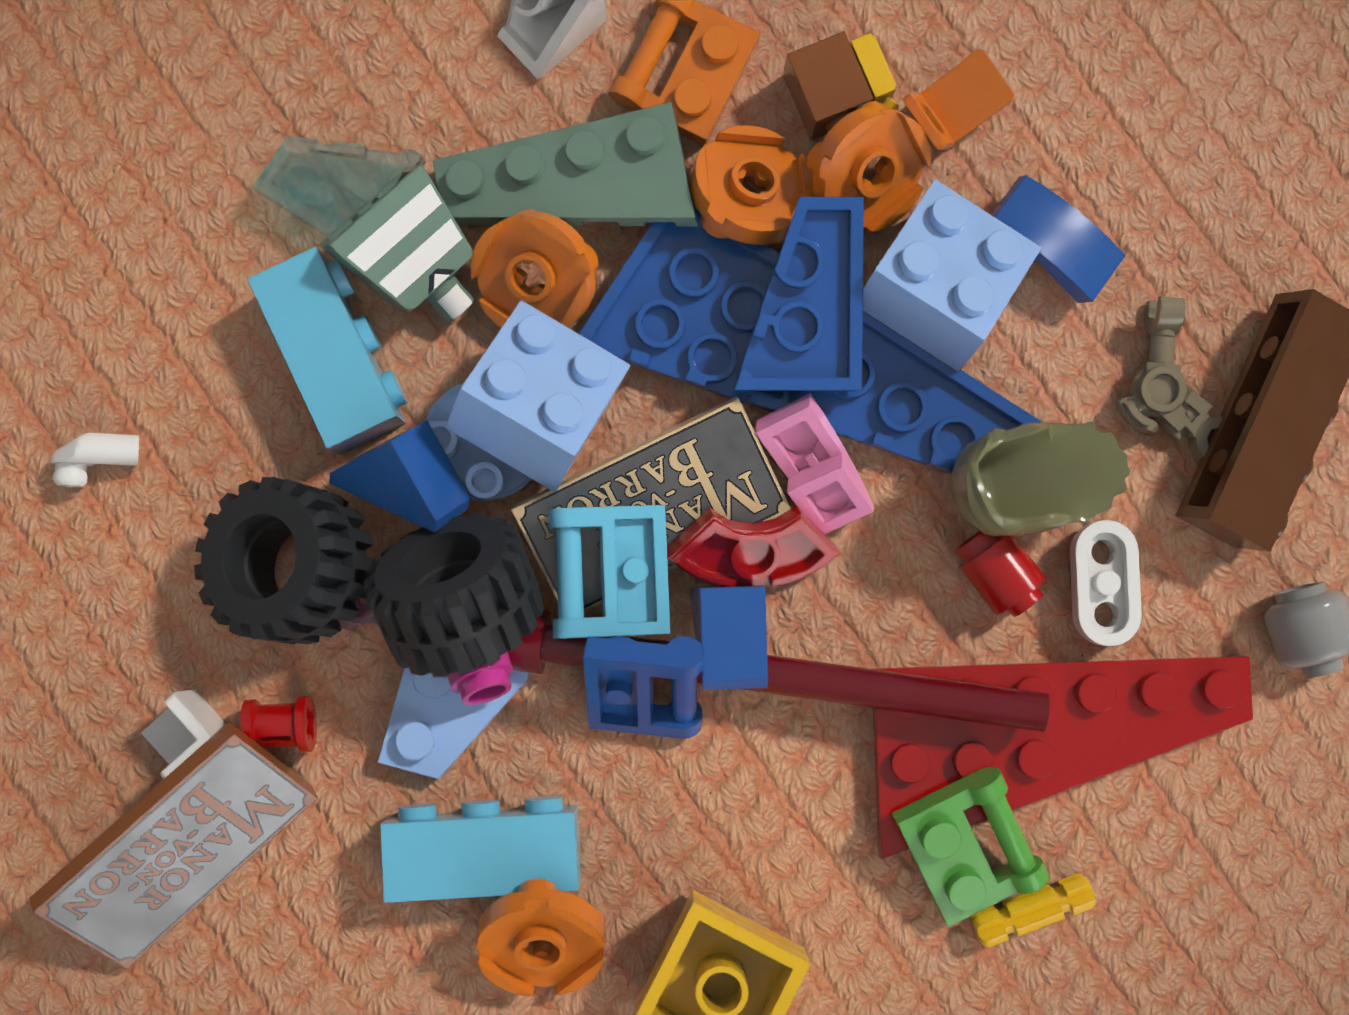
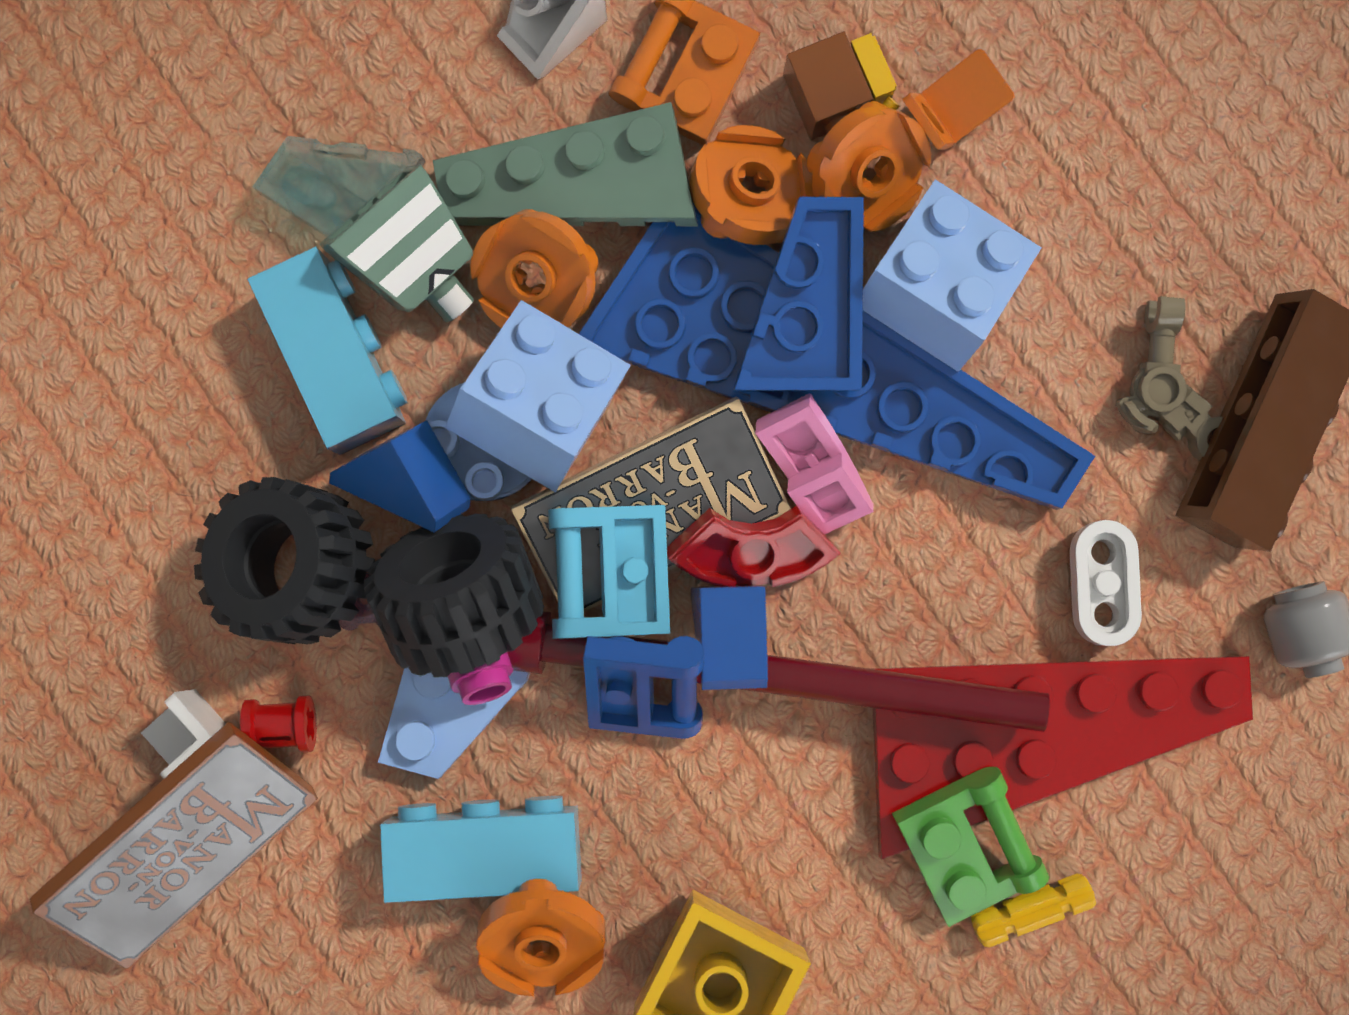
white arm [50,433,139,487] -> none
olive hair [950,422,1130,536] -> none
red brick [954,531,1046,617] -> none
blue slope [991,175,1126,303] -> none

